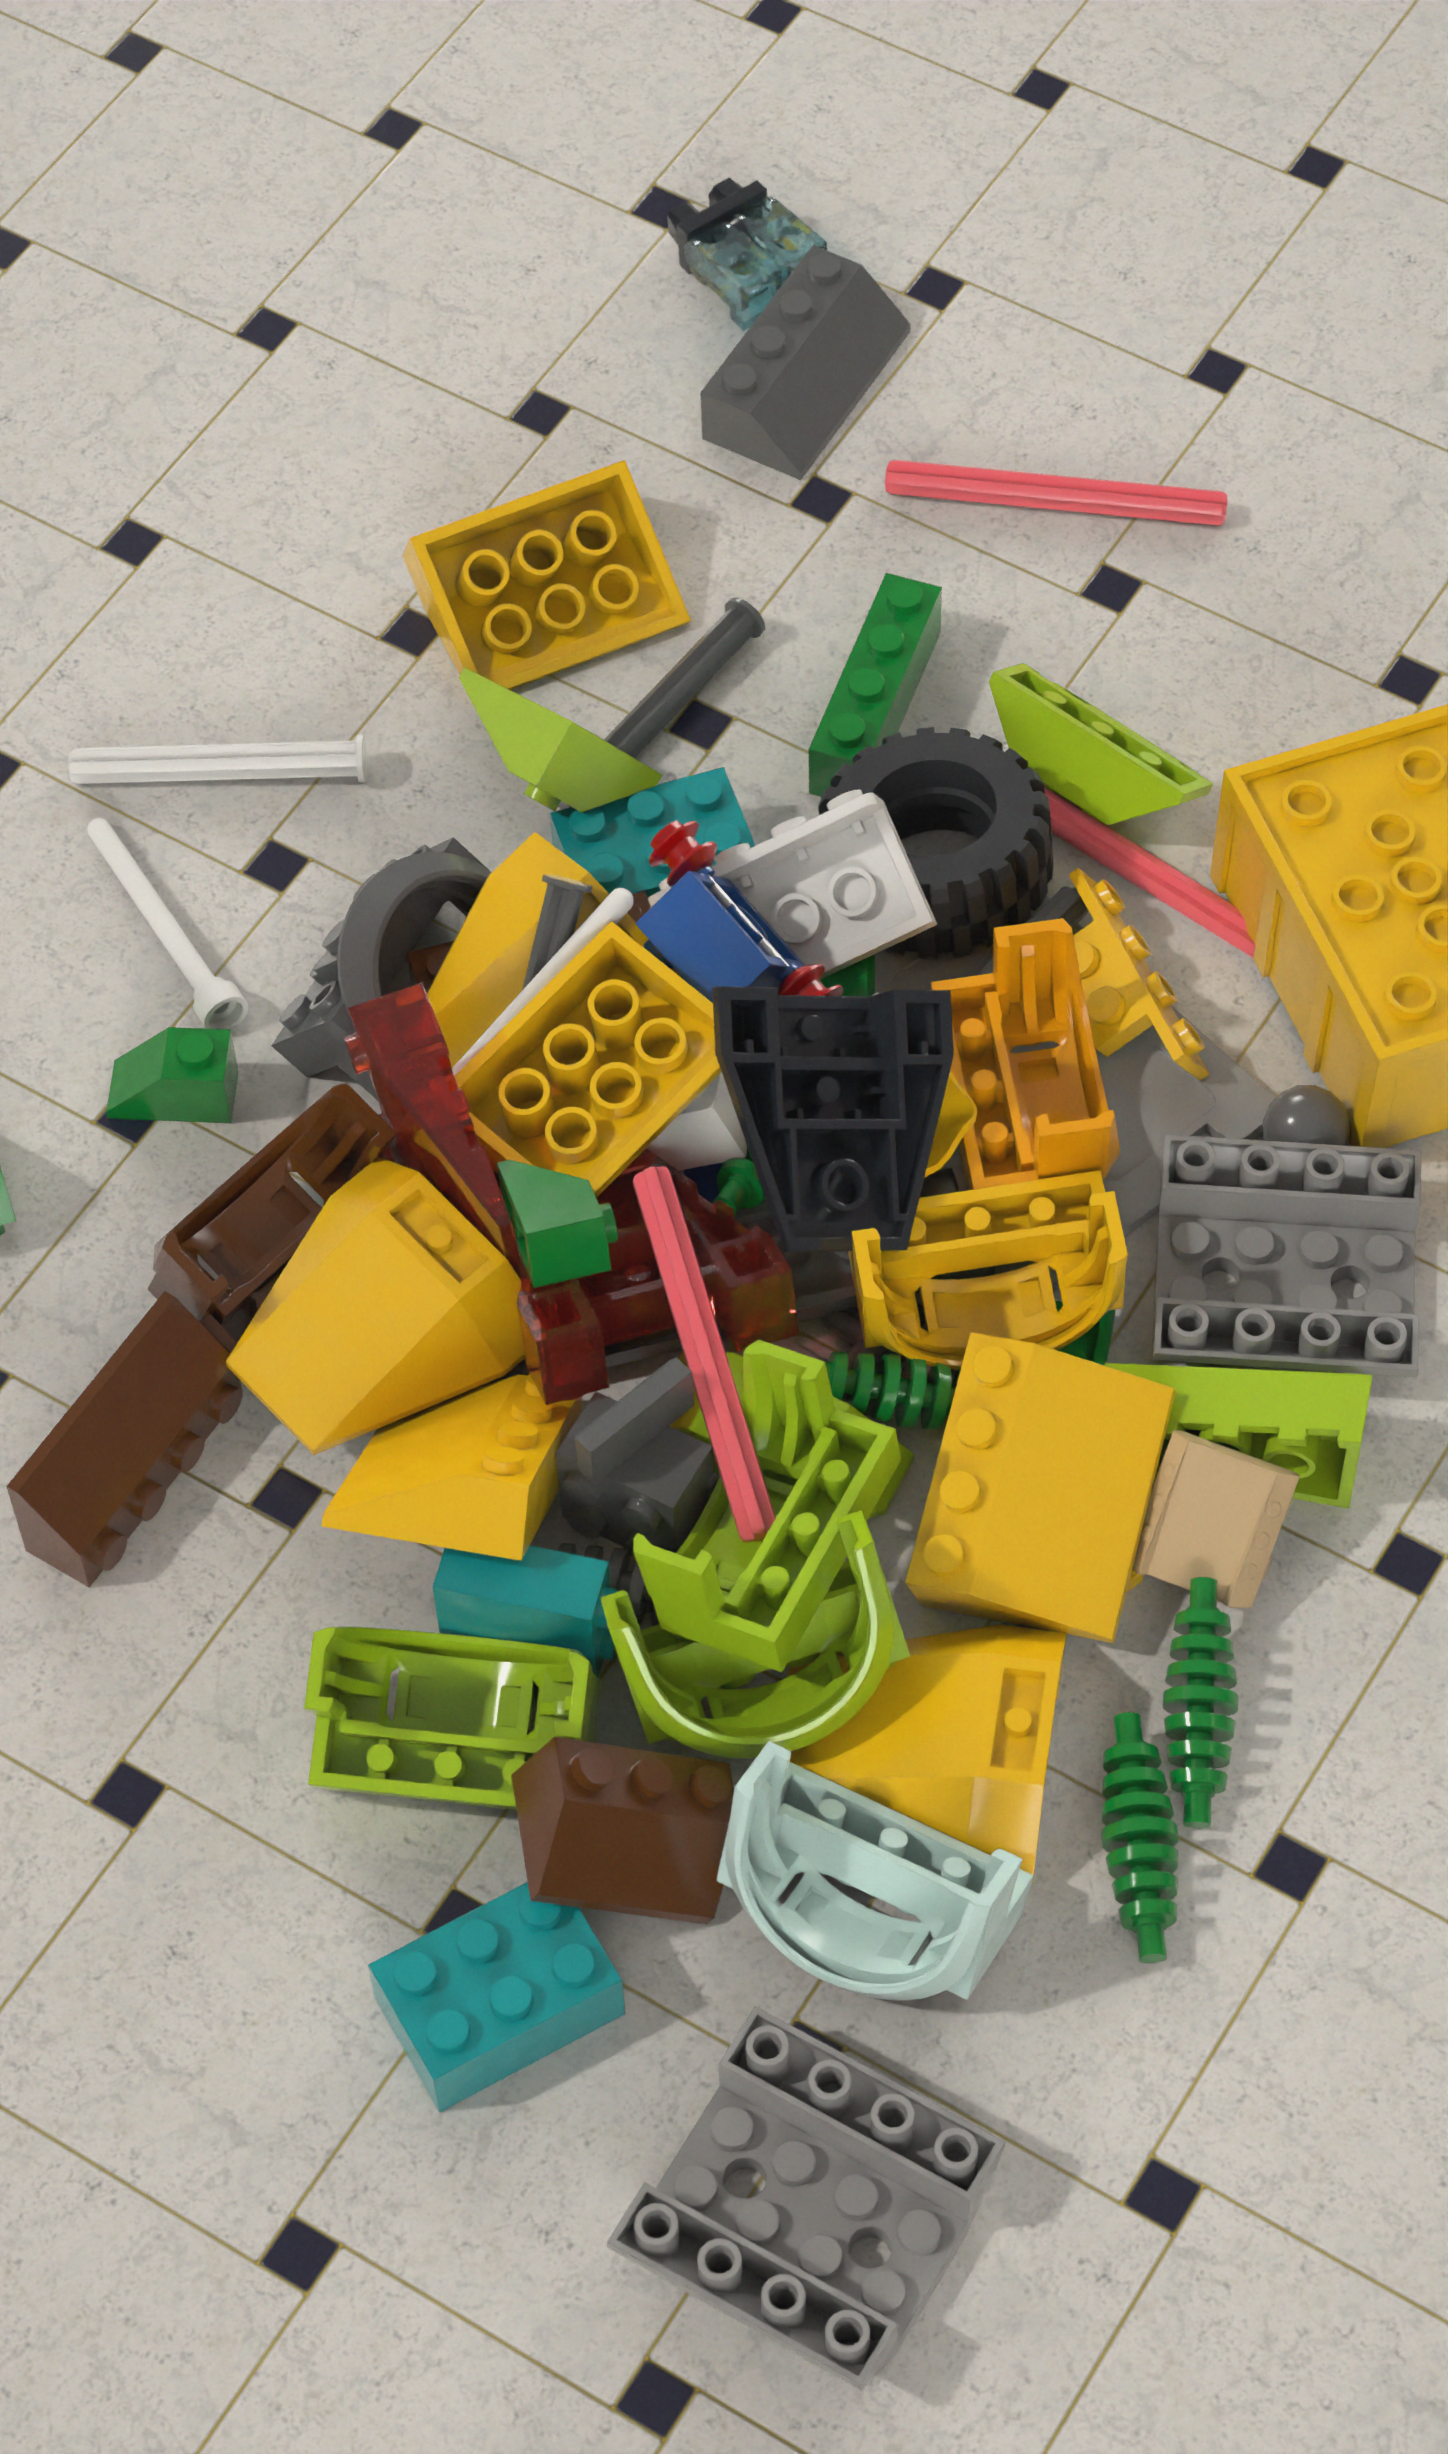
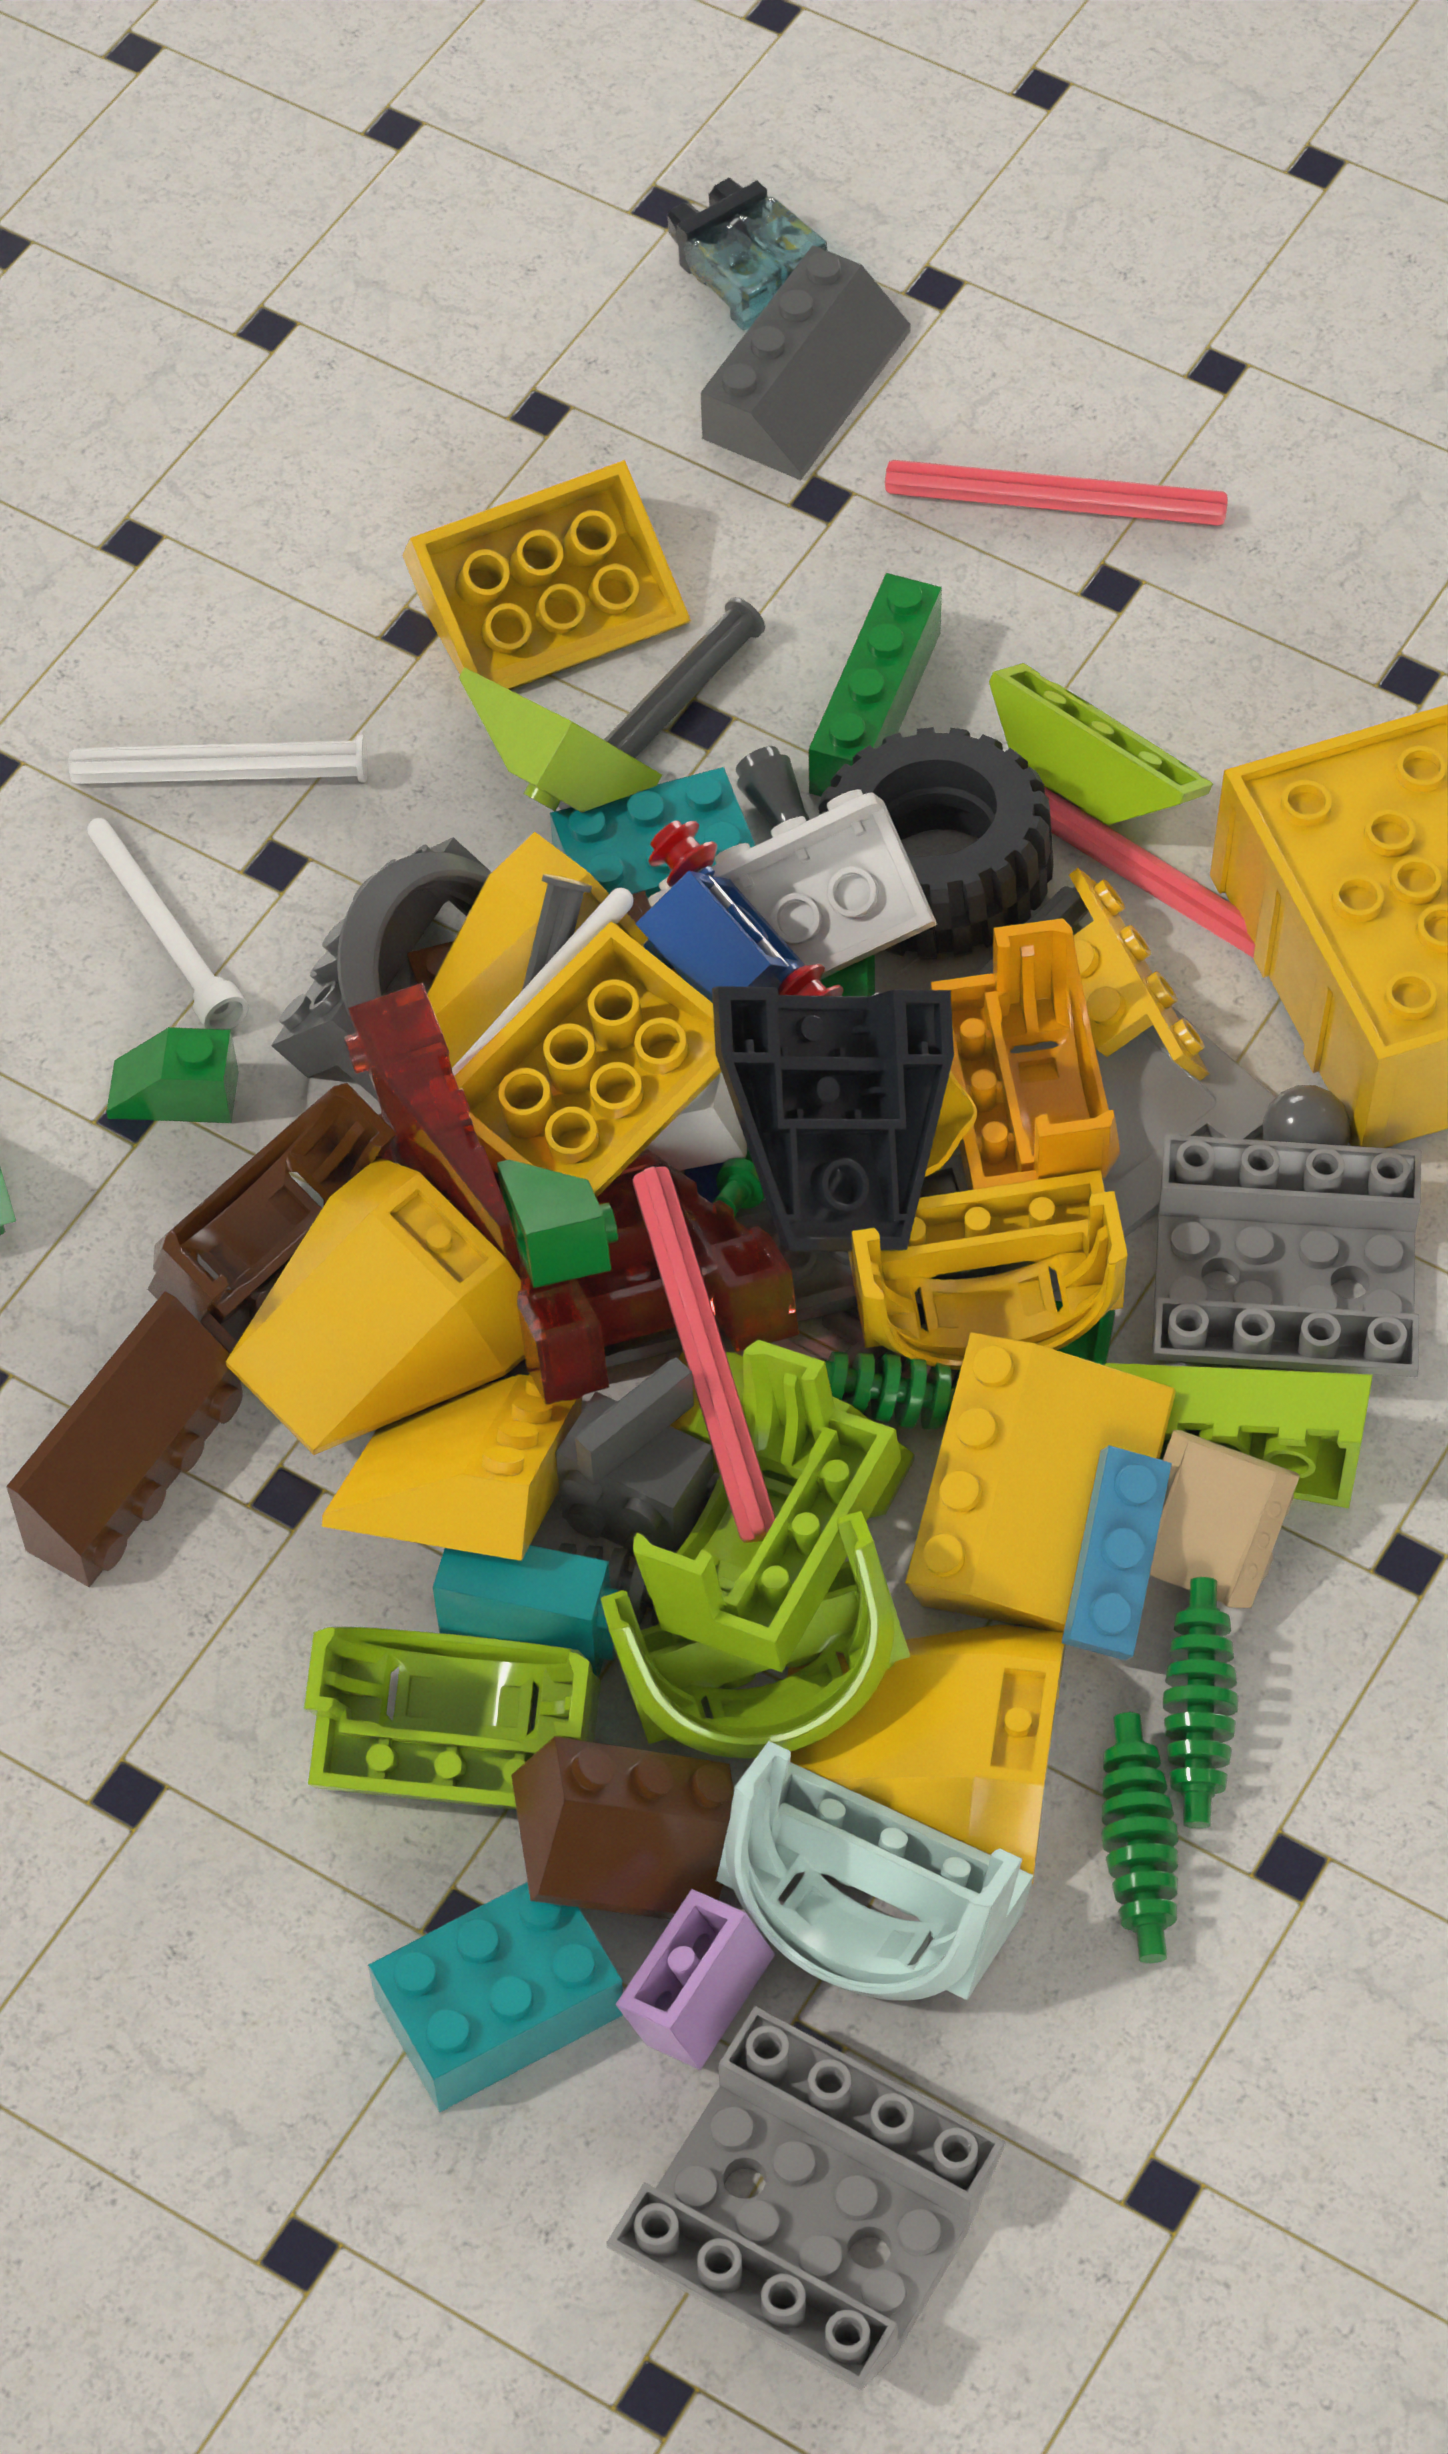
none -> lavender brick [616,1889,775,2070]
none -> dark grey cone [735,746,810,828]
none -> dark azure plate [1062,1445,1172,1661]

